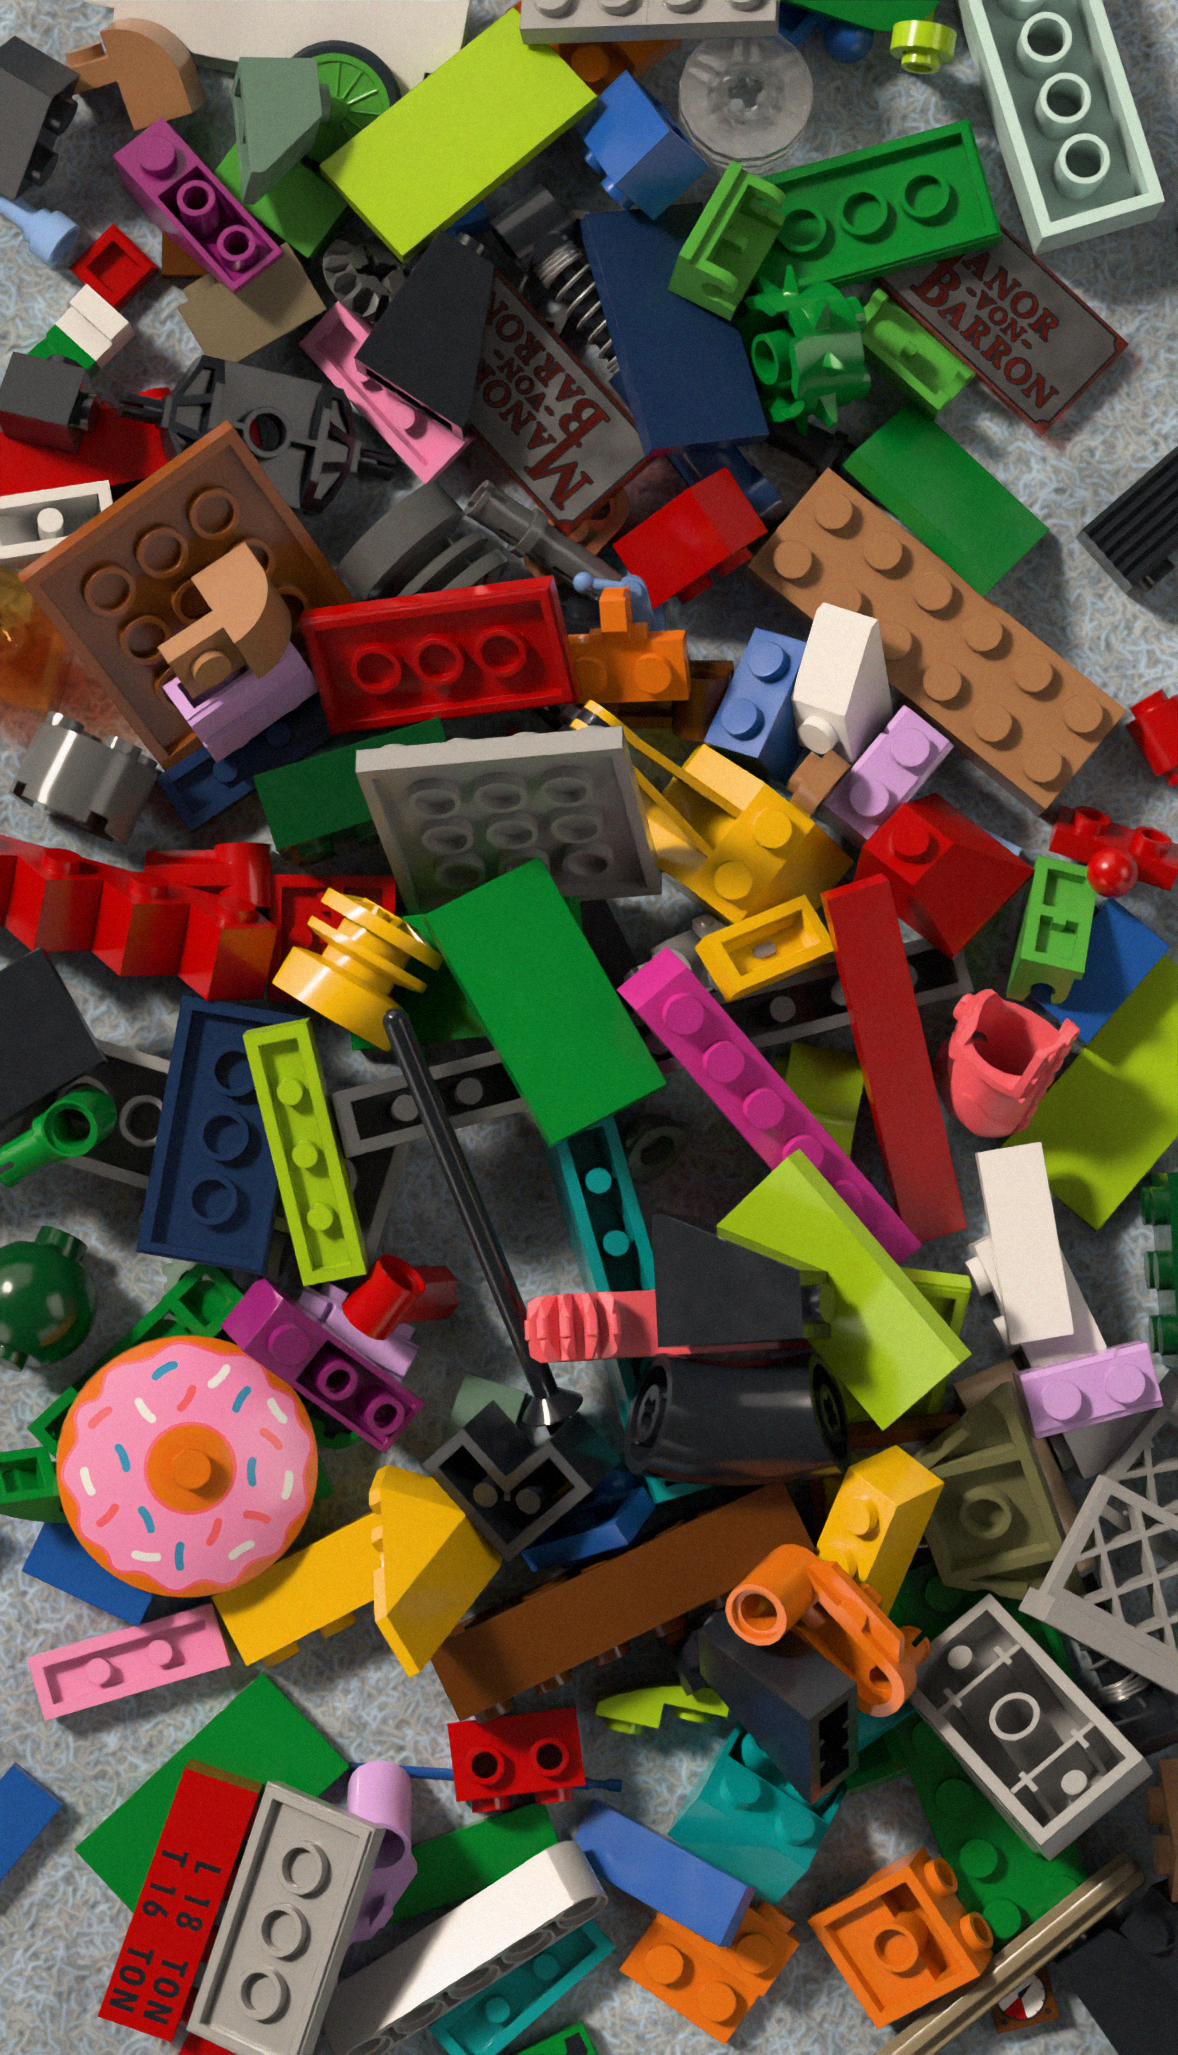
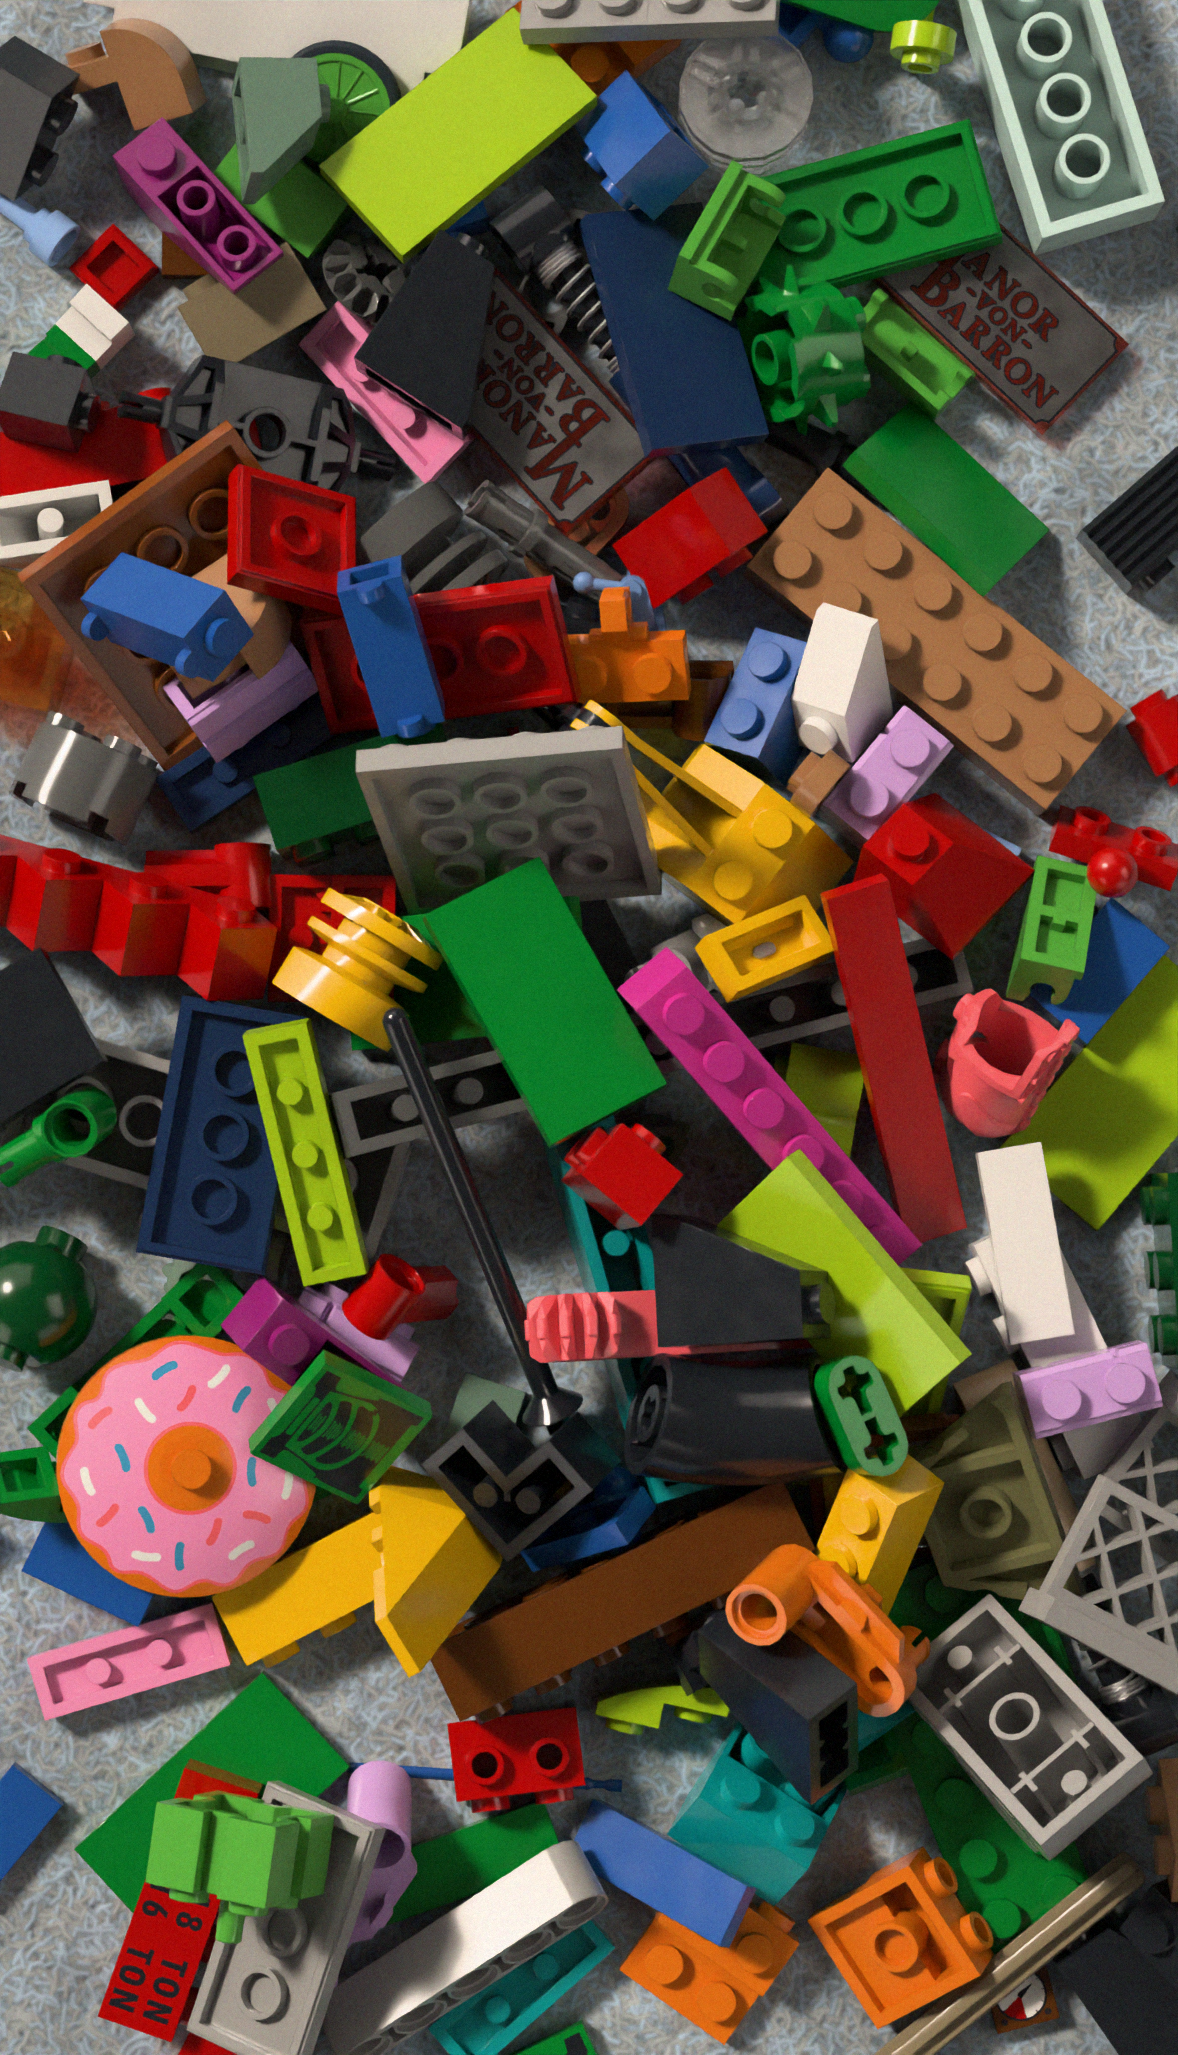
none -> blue brick [80,552,254,682]
none -> bright green brick [145,1790,335,1944]
none -> red plate [227,463,356,616]
none -> green tile [248,1349,433,1505]
none -> blue brick [337,555,445,738]
none -> red brick [561,1123,684,1230]
none -> green beam [814,1355,908,1477]

